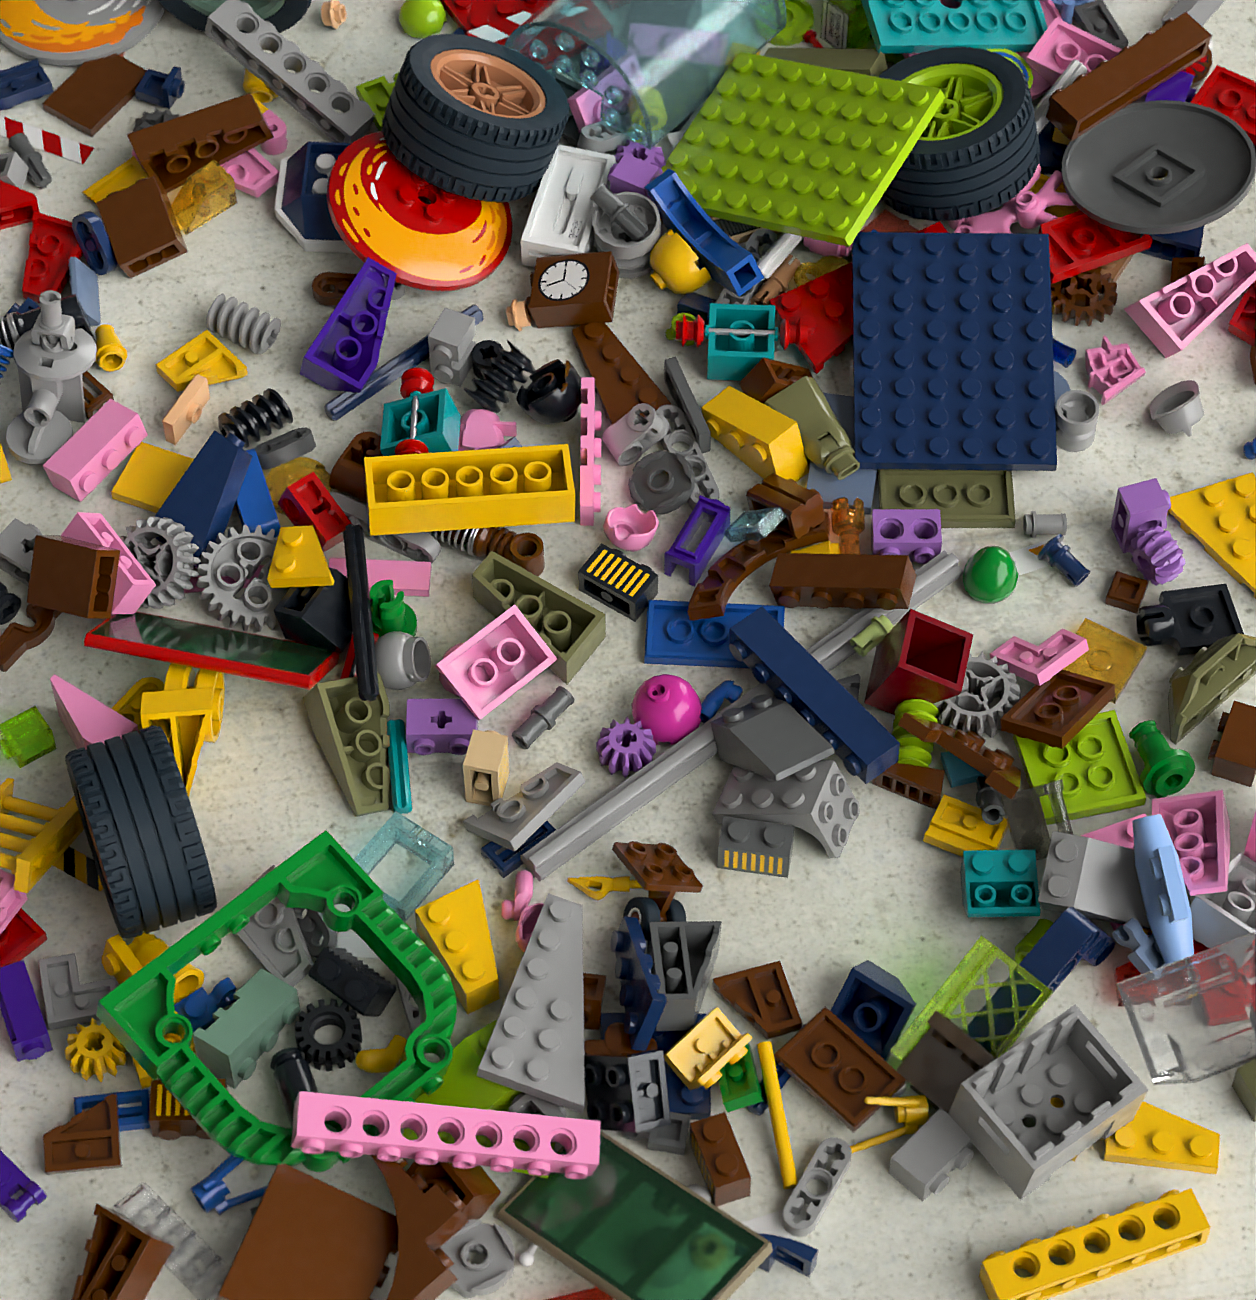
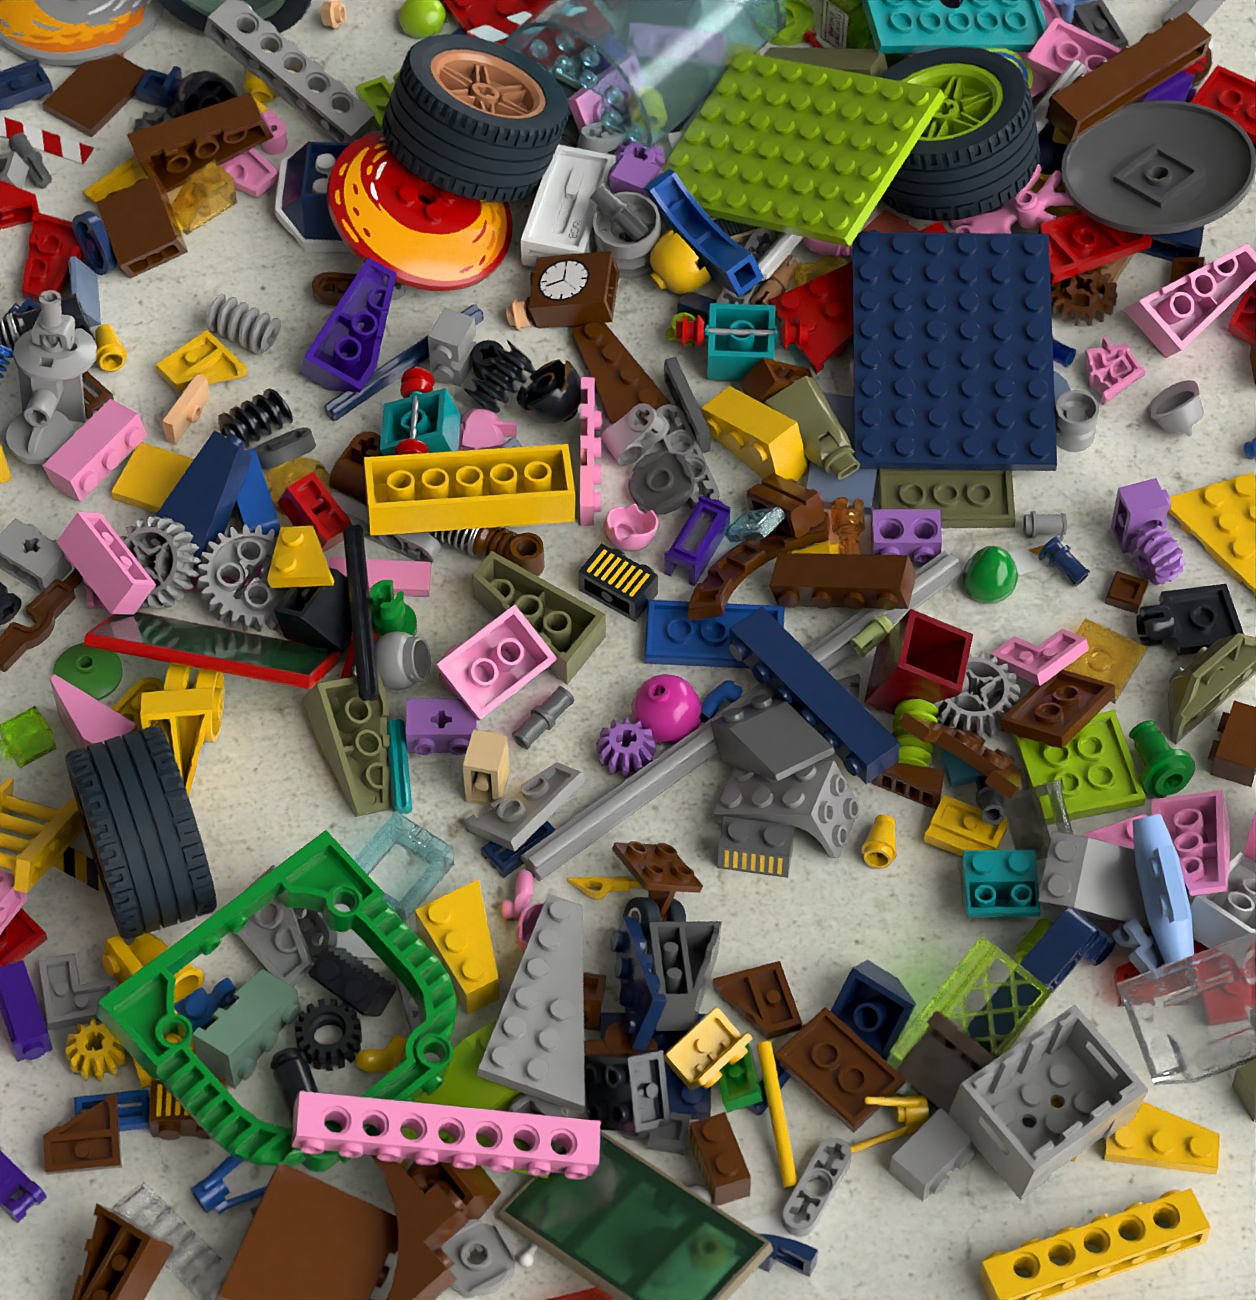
reddish brown brick [26,535,120,619] -> none
none -> bright green dish [53,643,123,700]
none -> black cylinder [174,70,238,117]
none -> yellow cone [861,814,897,868]

